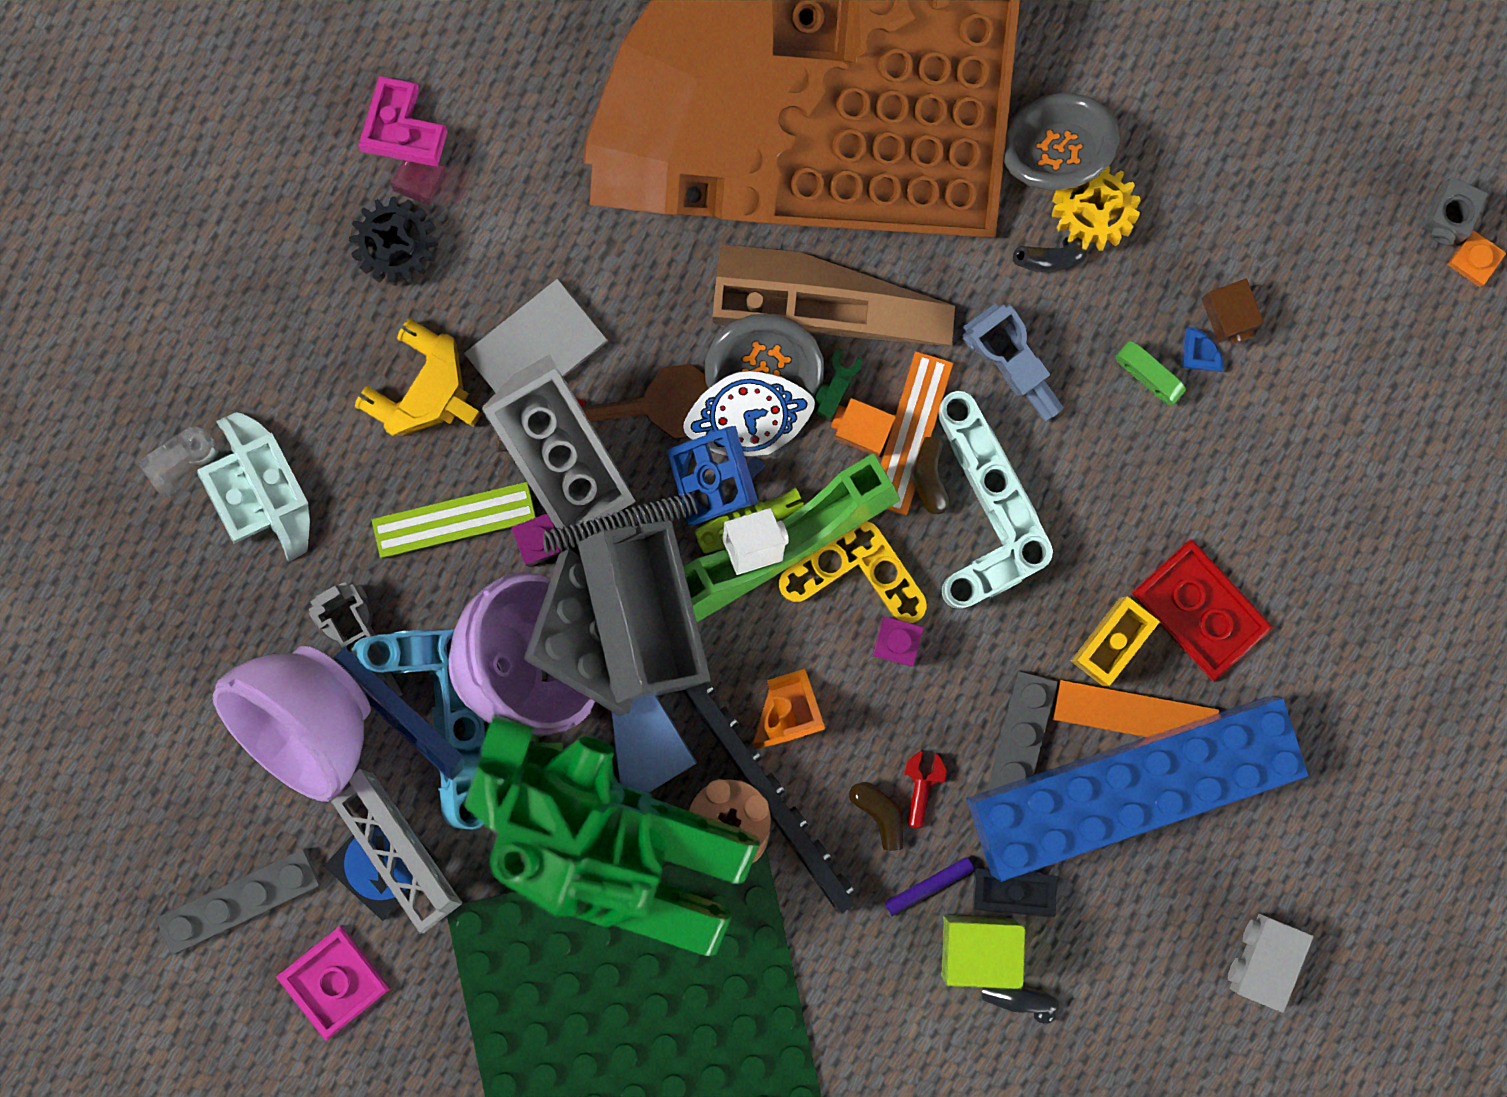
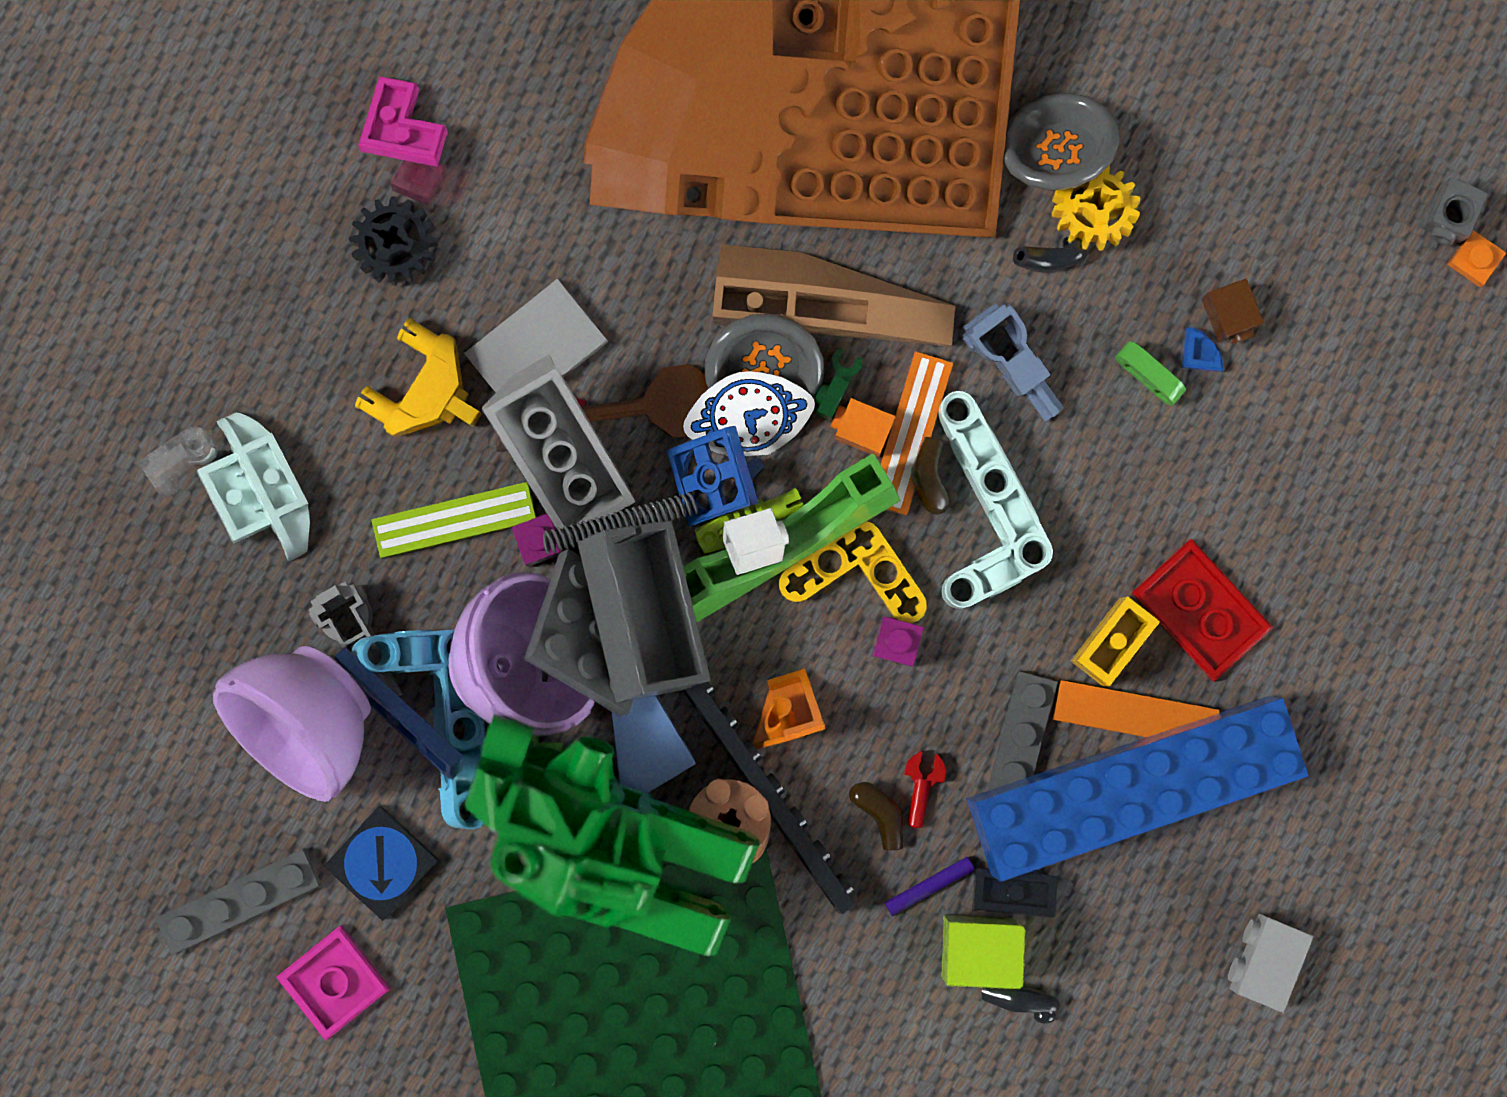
light grey fence [331,769,462,933] -> none

